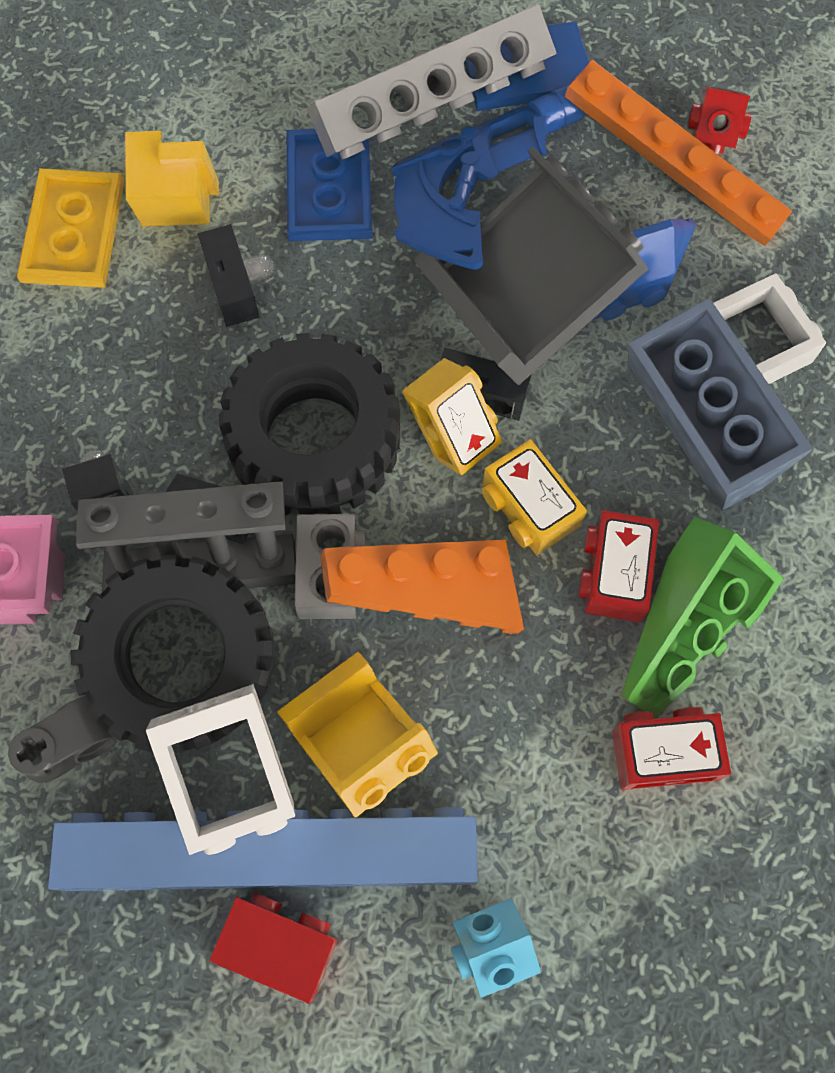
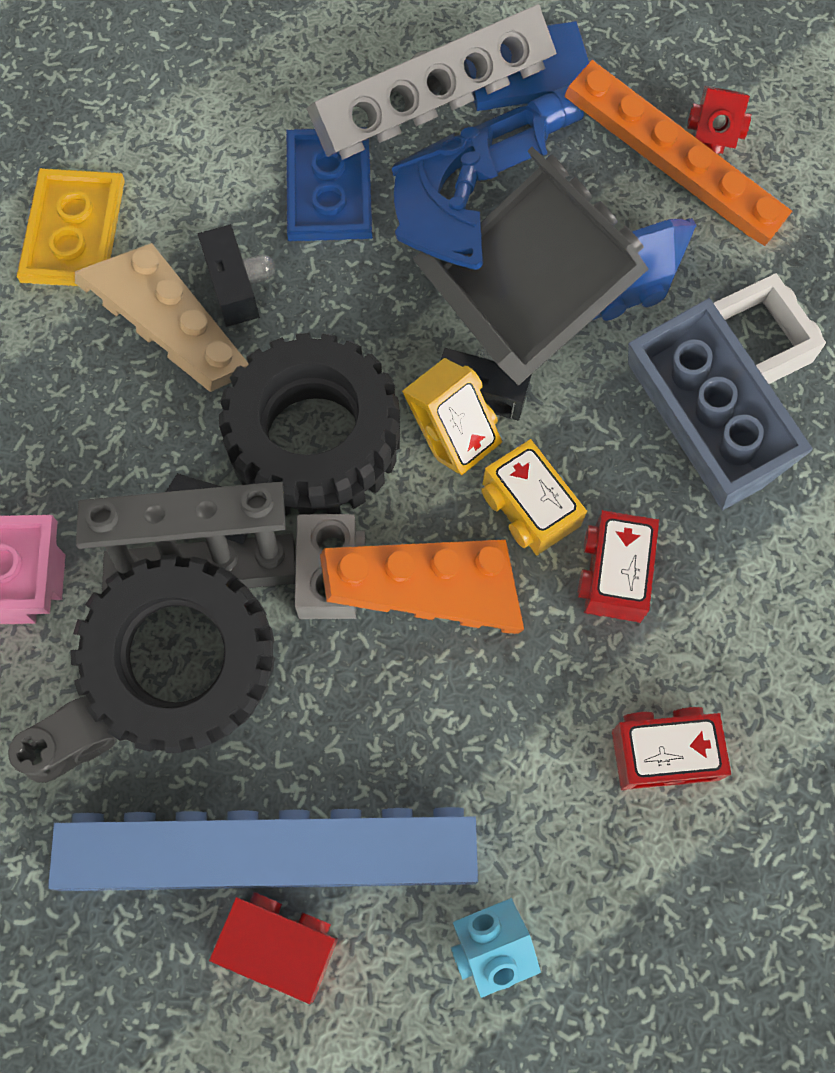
black piece [62,449,133,512] -> none
yellow plate [125,131,219,227] -> none
white window [146,684,295,855] -> none
yellow panel [277,652,438,818] -> none
bright green wedge [621,517,784,719] -> none
none -> tan wing [75,243,249,392]

